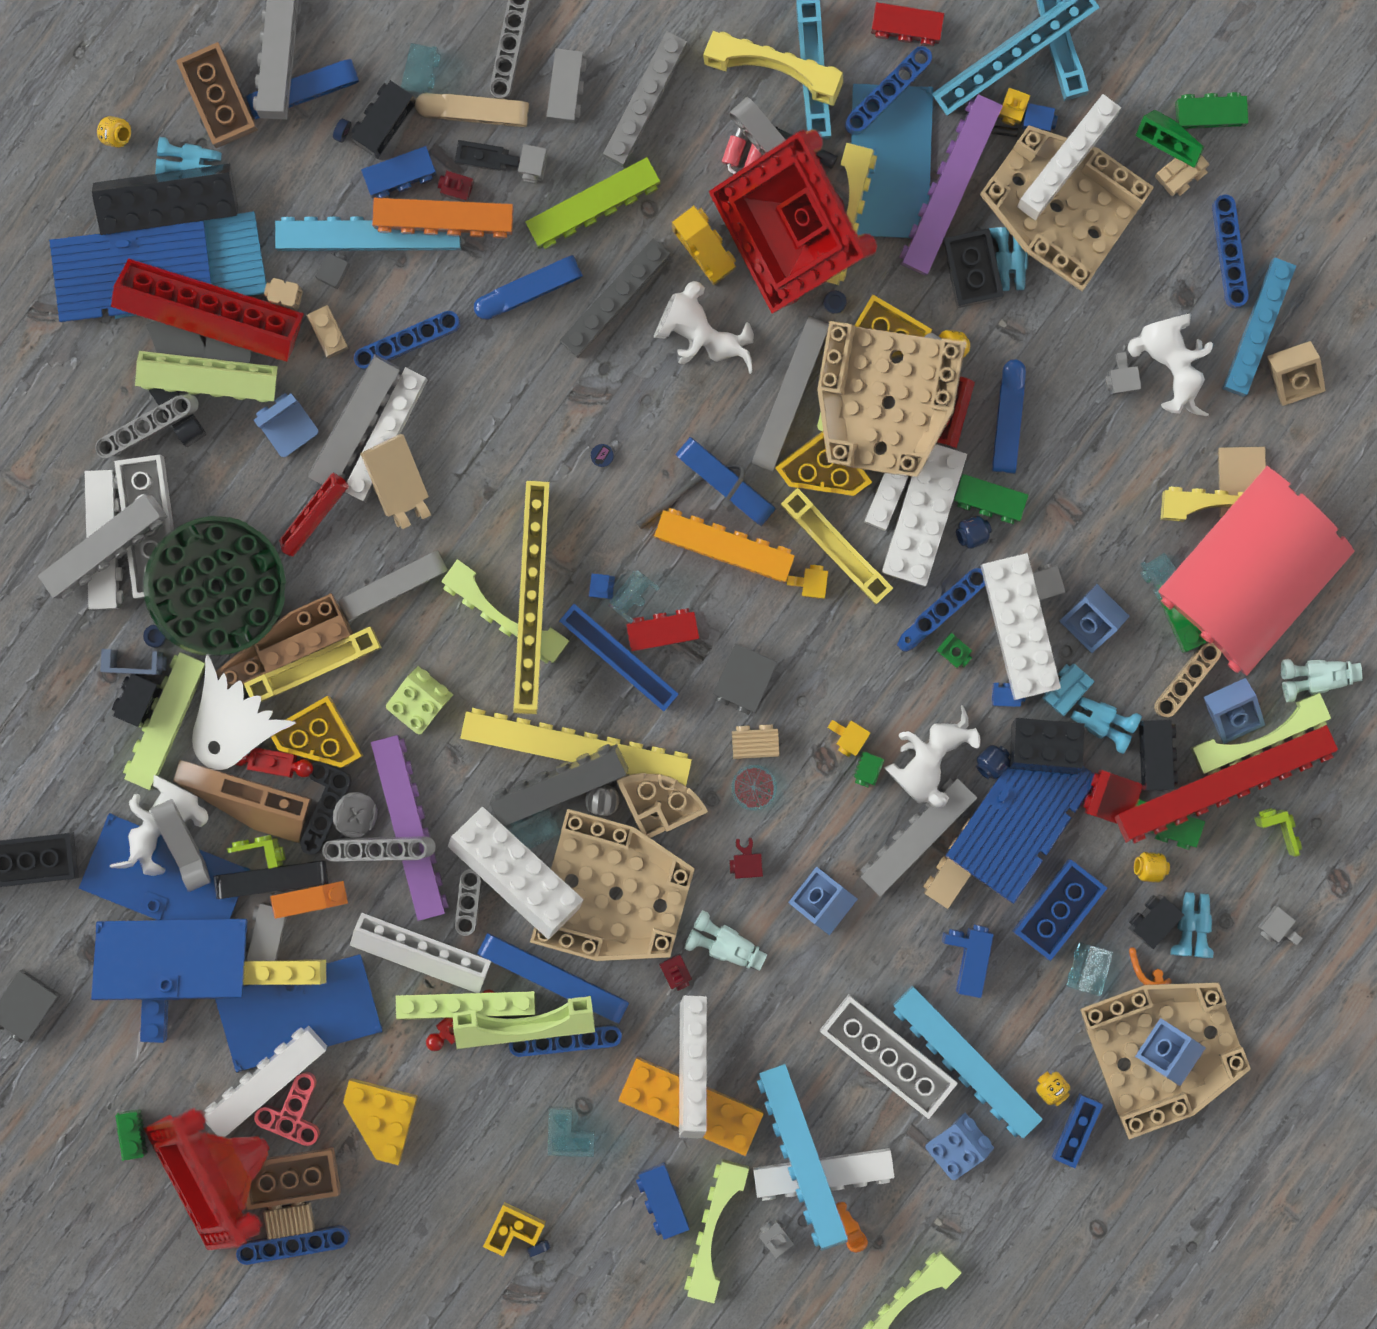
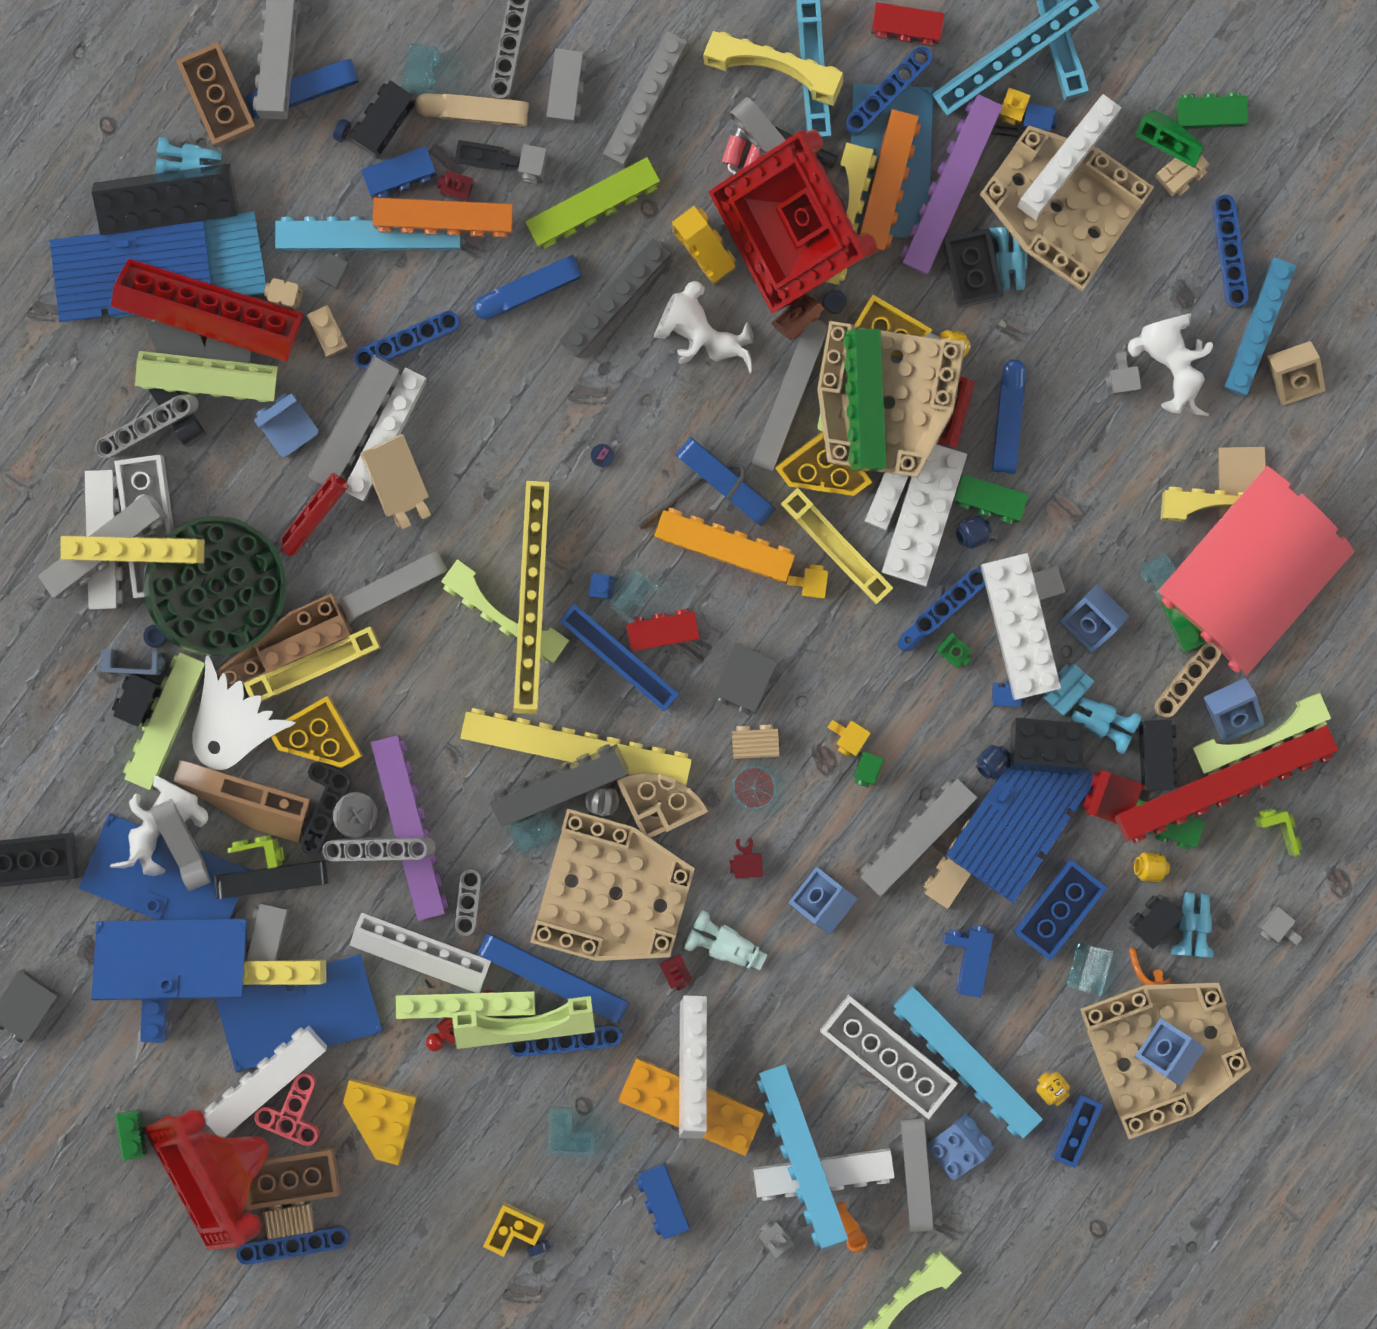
yellow head [97,116,131,148] -> none
red plate [235,748,313,778] -> none
orange slope [270,881,348,919] -> none
yellowish green bracket [386,666,453,735] -> none
white brick [448,807,584,940] -> none
yellowish green arch [684,1159,749,1303] -> none
white animal [884,705,980,808] -> none
light aqua piece [1281,659,1363,702] -> none
none -> light yellow arch [60,536,204,563]
none -> copper plate [771,294,824,340]
none -> green brick [844,329,886,471]
none -> orange brick [858,109,921,253]
none -> light grey beam [901,1118,933,1233]

